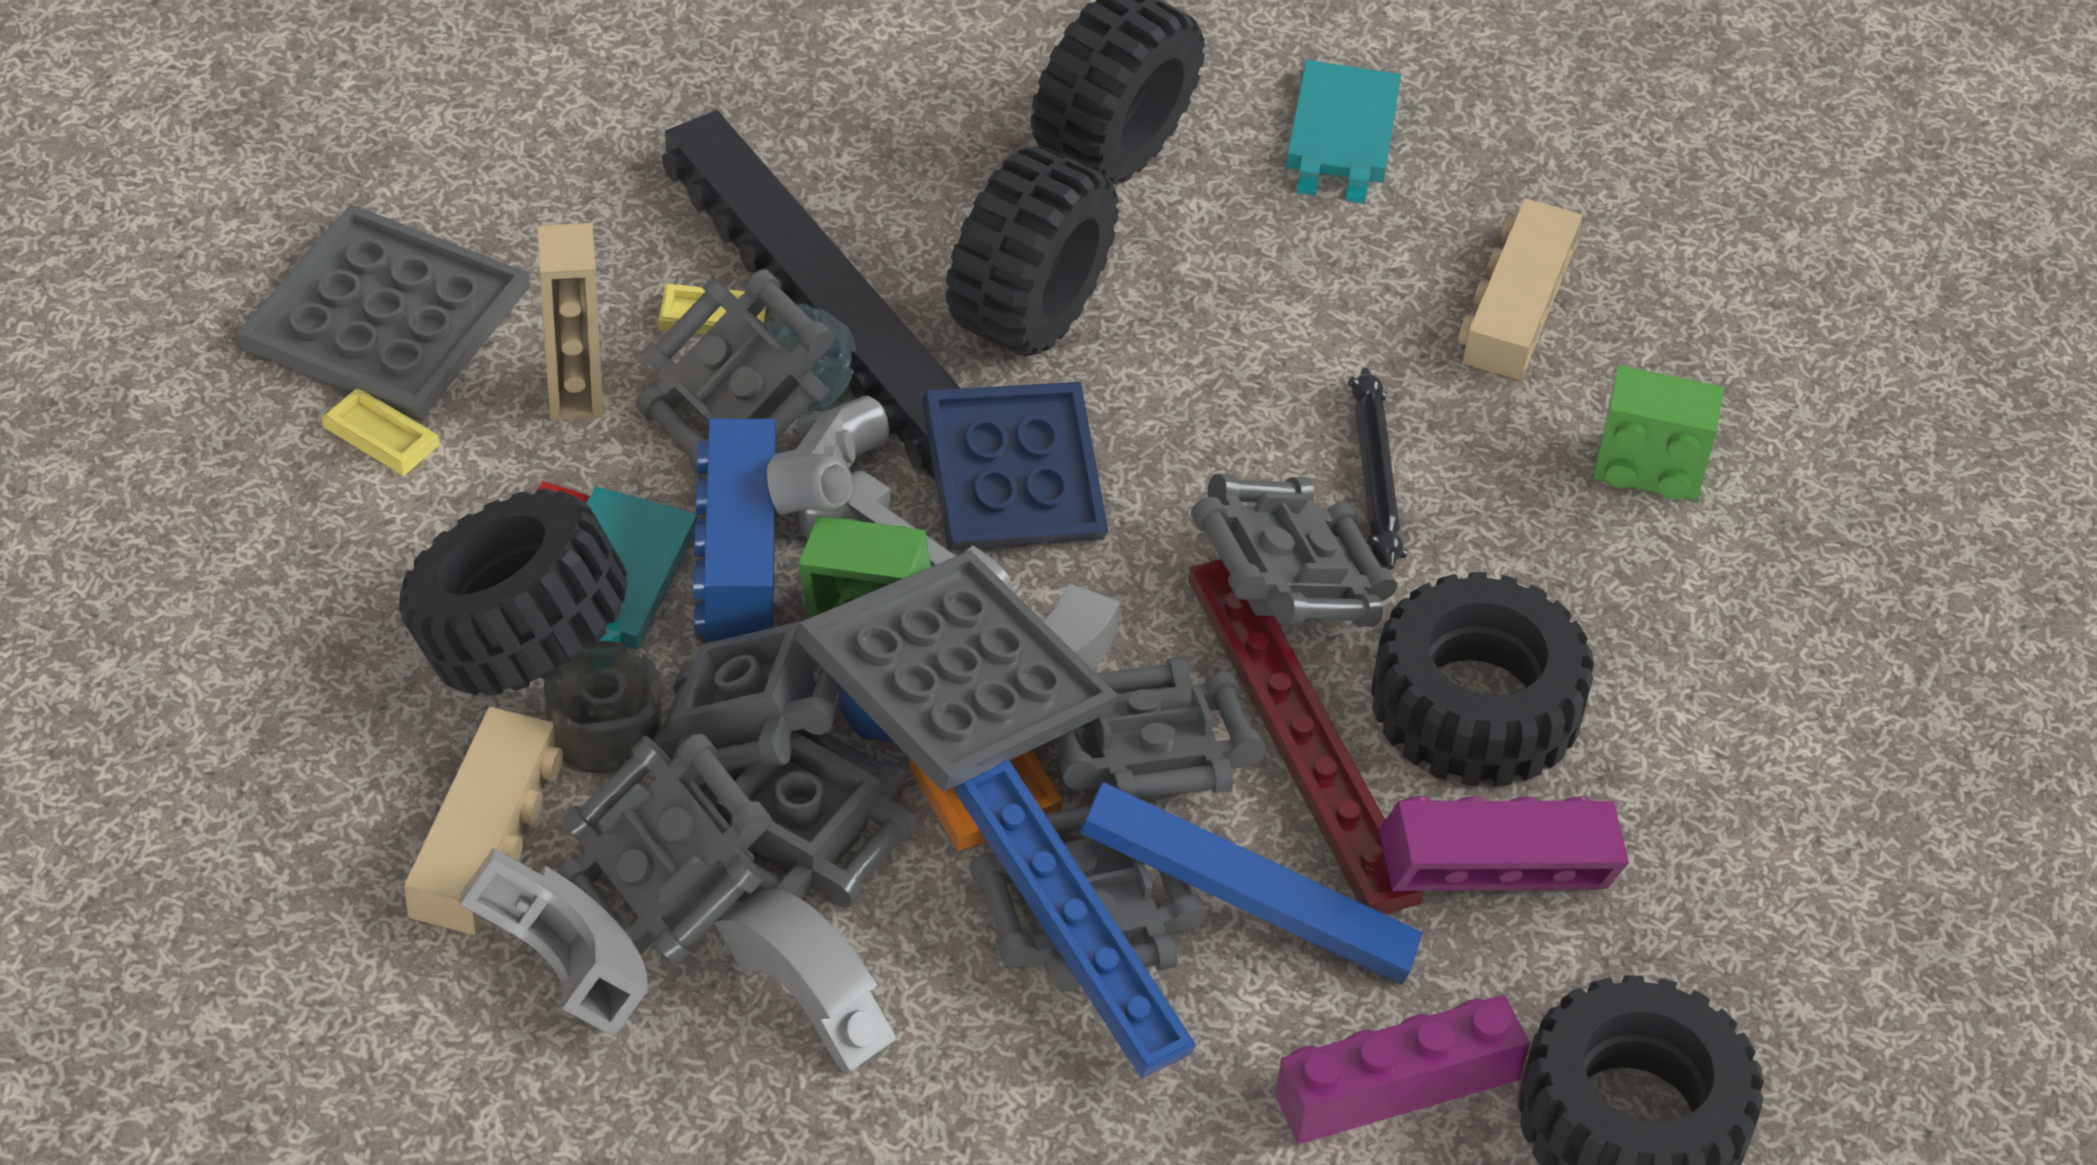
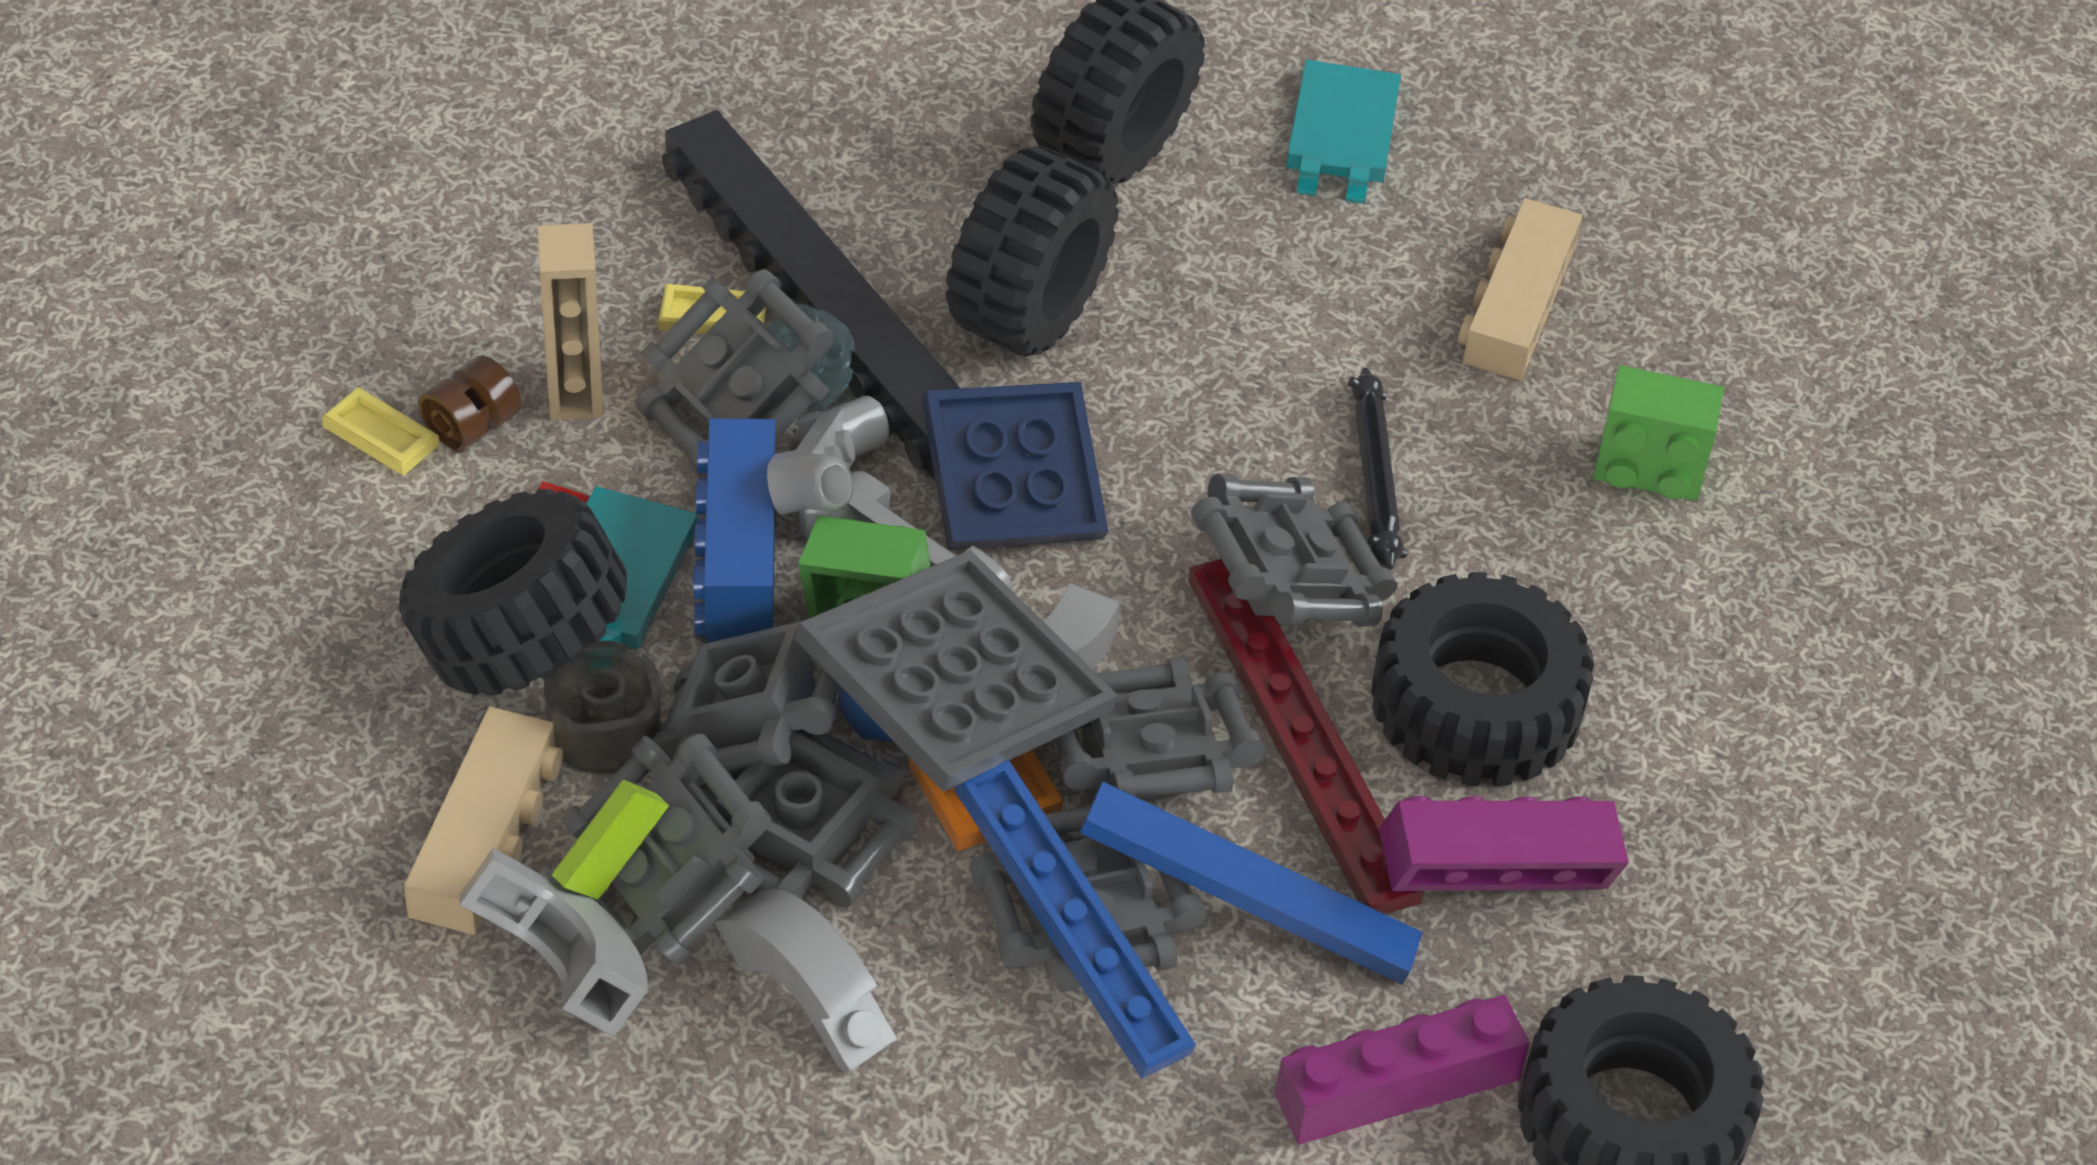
dark grey plate [237,204,530,421] -> none
none -> reddish brown wheel [418,355,521,453]
none -> lime tile [552,780,669,900]

